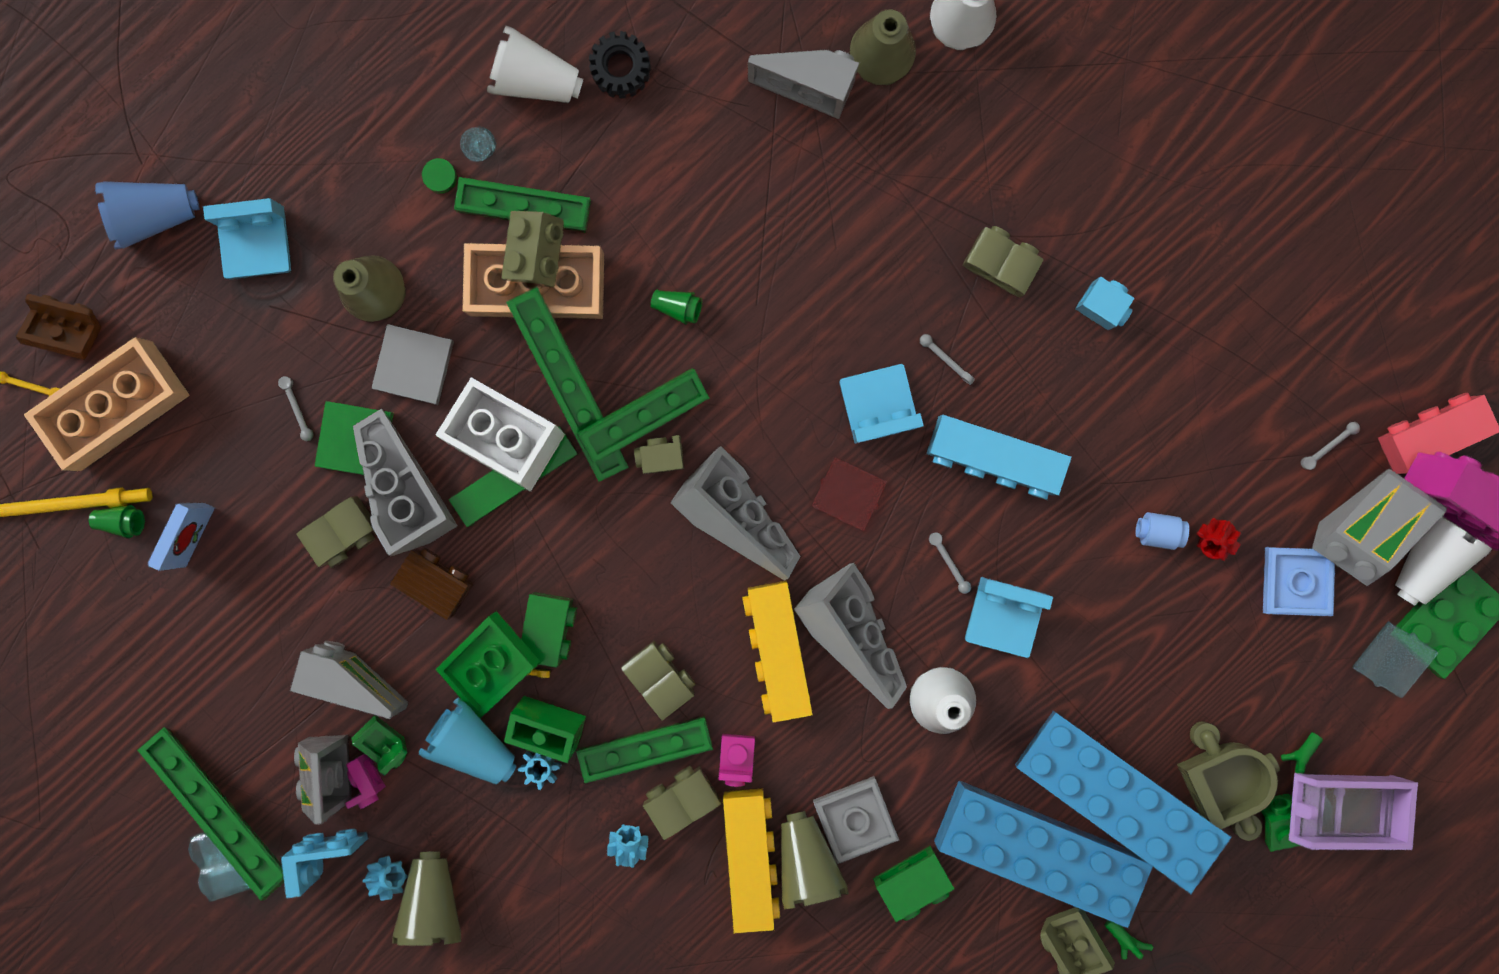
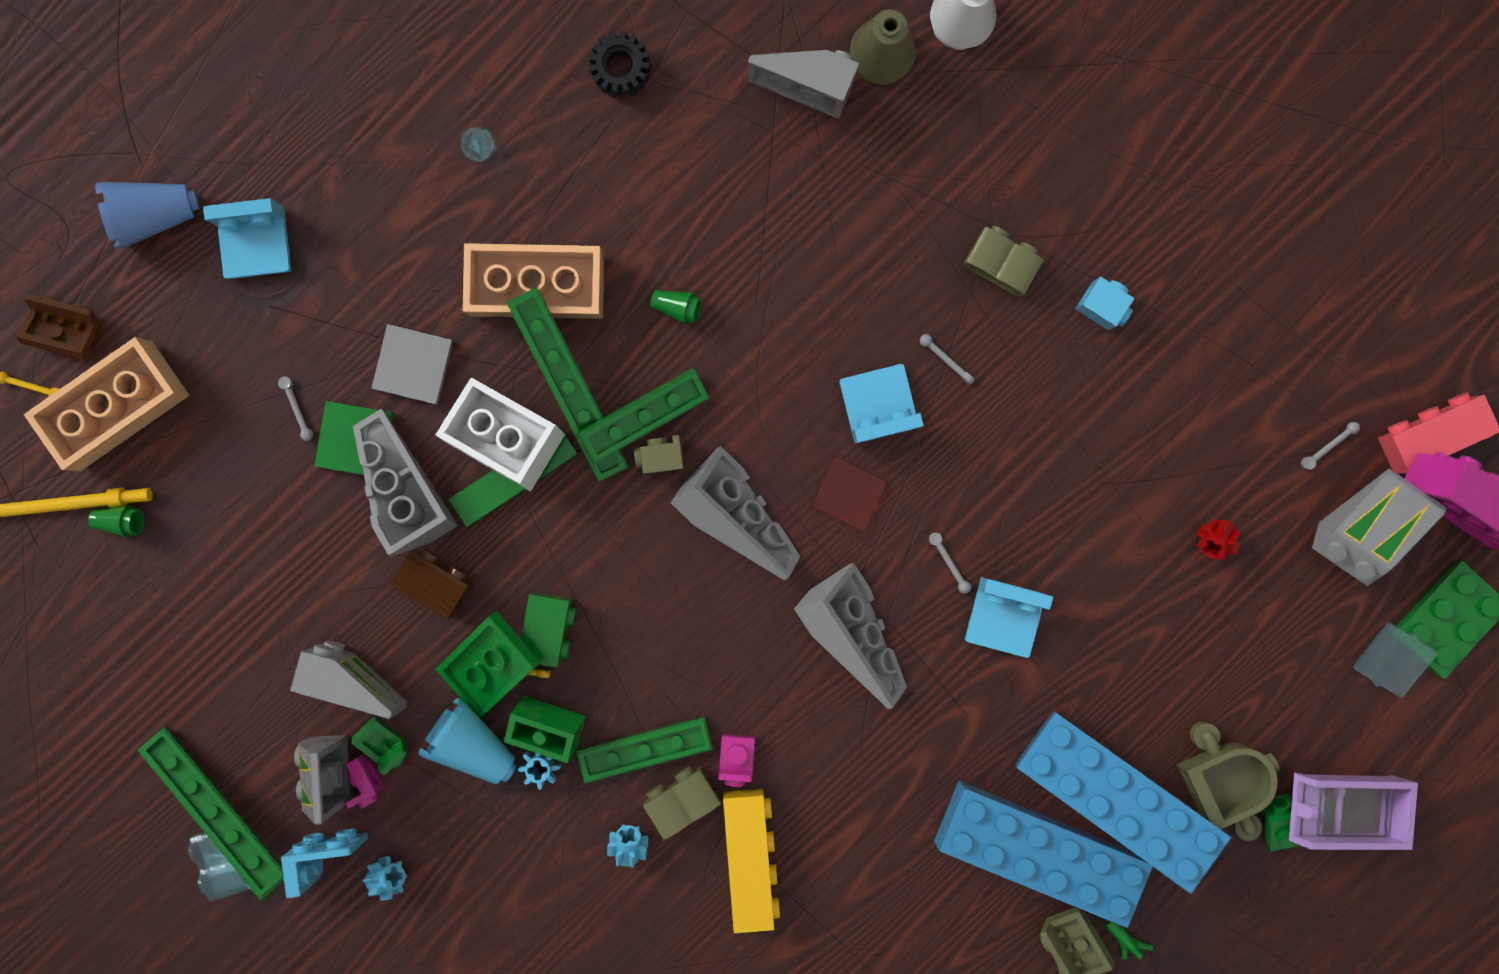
light blue tile [148,503,215,571] -> none
olive brick [296,496,375,568] -> none
olive cone [334,256,406,322] -> none
olive cone [392,851,461,946] -> none
green tile [422,158,457,194] -> none
green tile [454,177,591,232] -> none
white cone [487,26,584,103] -> none
olive bracket [501,211,564,287] -> none
olive brick [621,641,696,721] -> none
yellow brick [742,581,813,723] -> none
olive cone [781,811,849,909] -> none
light grey tile [813,776,899,864] -> none
green brick [873,846,954,922] -> none
white cone [909,667,976,734] -> none
medium azure brick [926,415,1071,500] -> none
light blue brick [1135,512,1189,550] -> none
light blue tile [1263,547,1335,616] -> none
green bar [1281,732,1323,774] -> none
white cone [1395,517,1492,606] -> none

